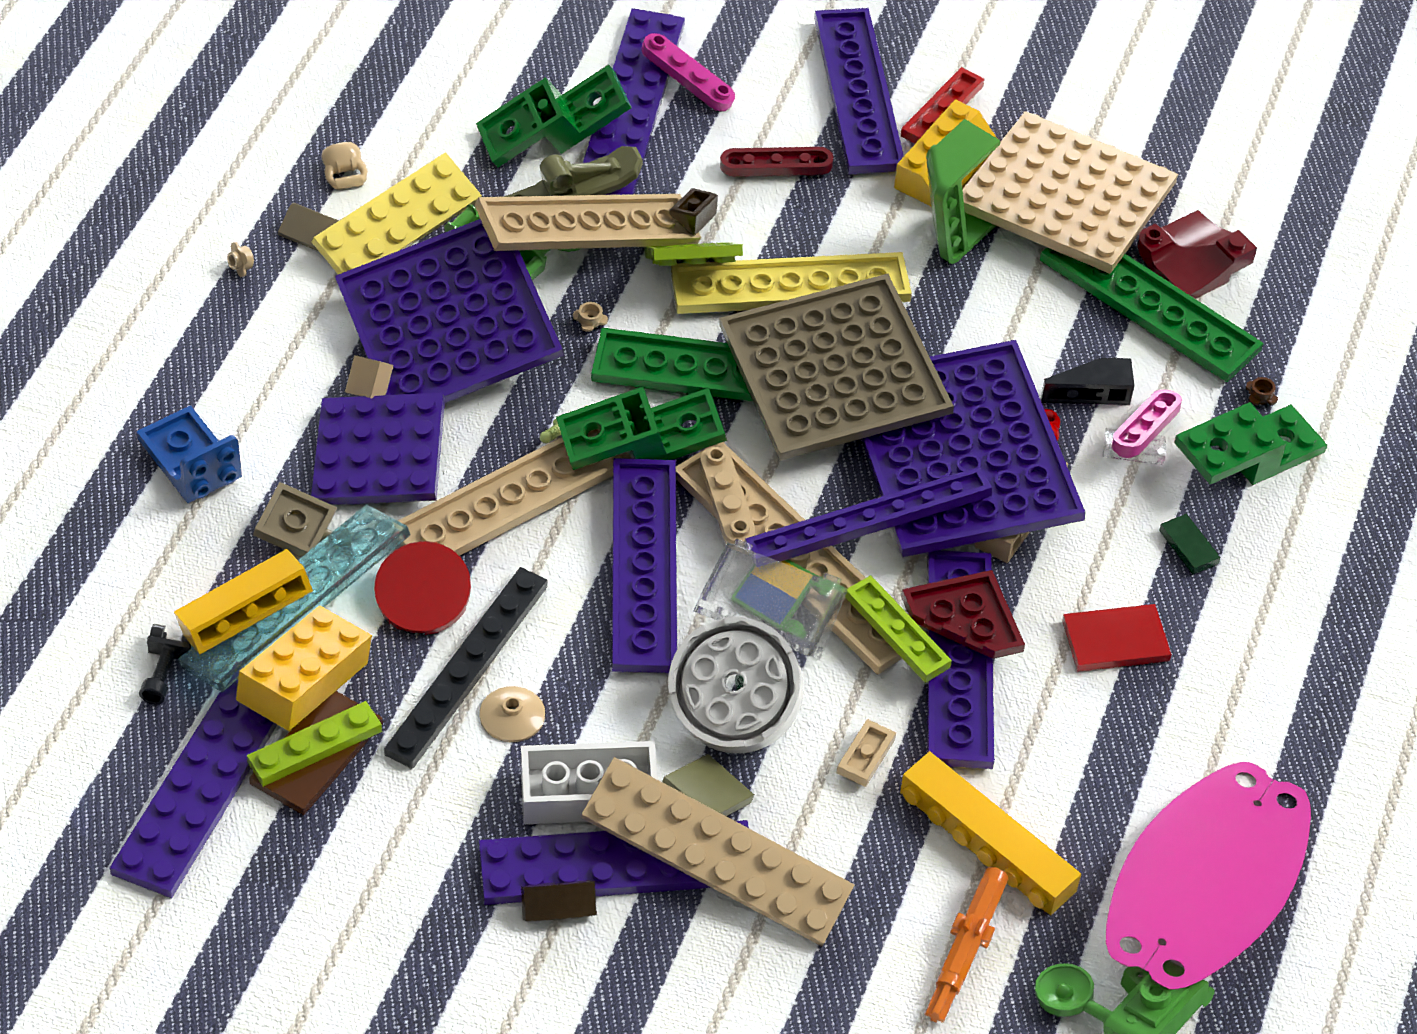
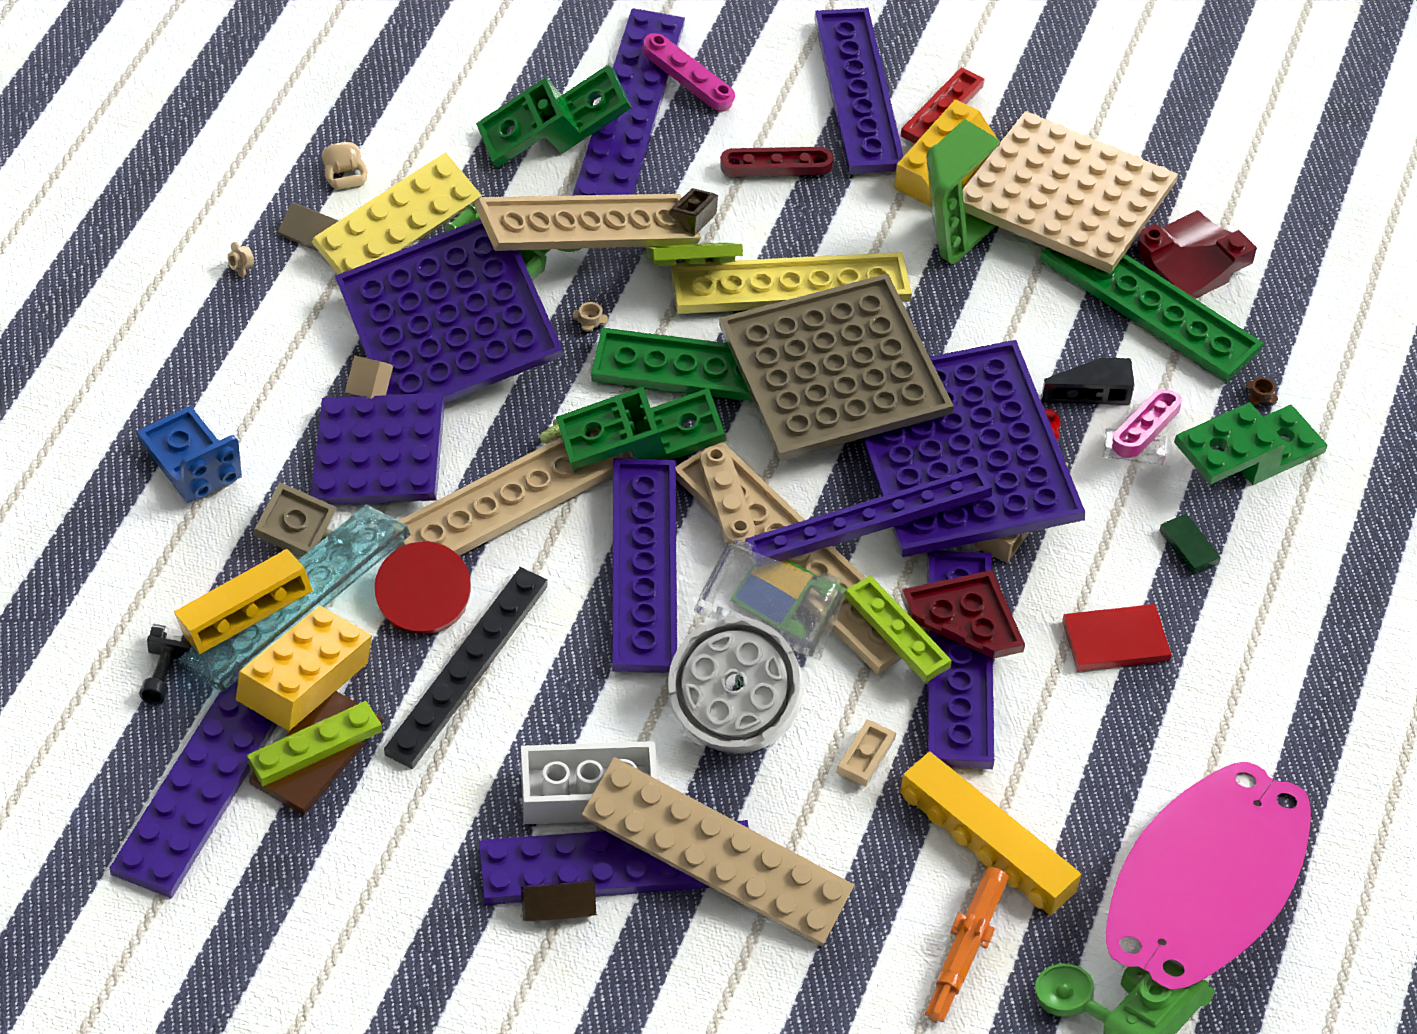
olive piece [475,146,643,211] -> none
tan dish [480,686,545,742] -> none
olive tile [662,754,754,816] -> none

